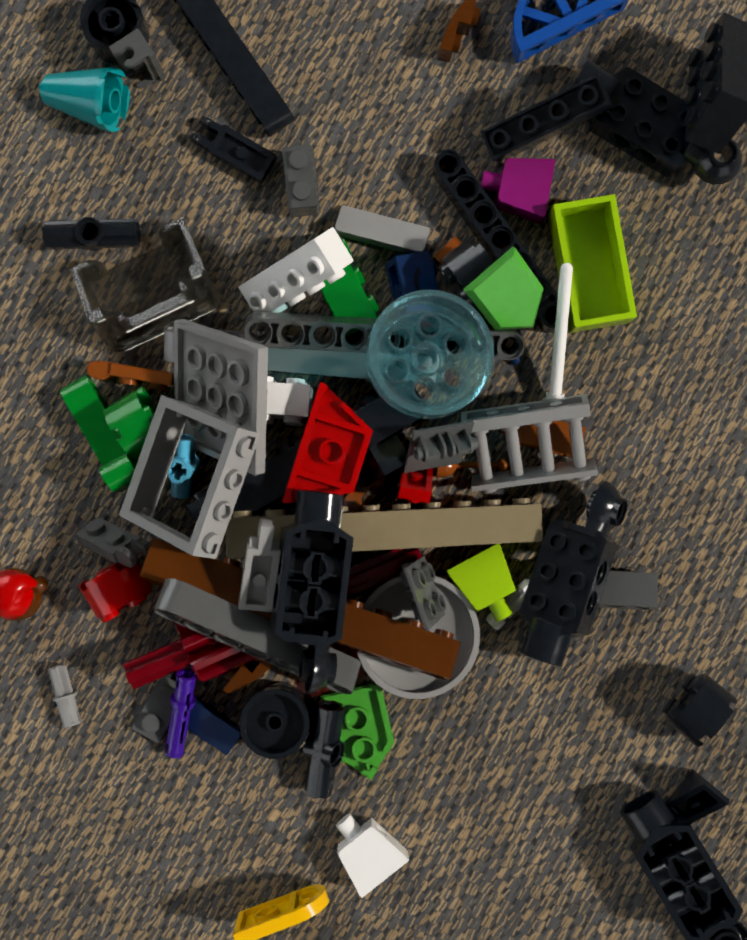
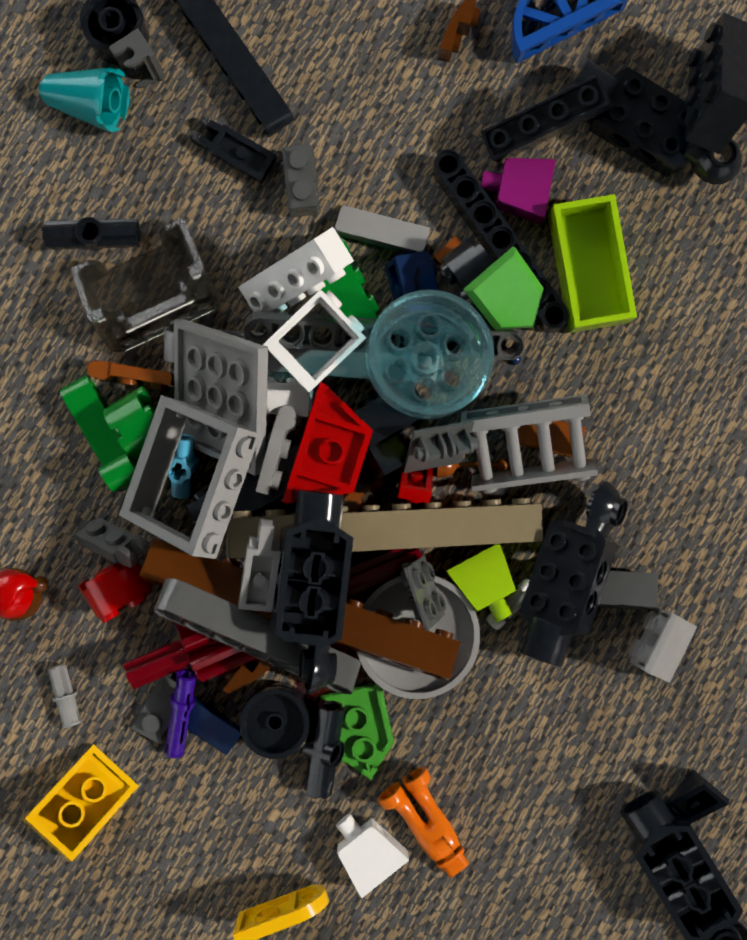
white piece [542,263,573,400] -> none
black brick [662,673,737,747] -> none
none -> yellow slope [23,744,138,862]
none -> light grey hinge [256,405,298,496]
none -> white window [263,289,366,392]
none -> orange piece [377,766,469,878]
none -> light grey slope [629,608,697,683]

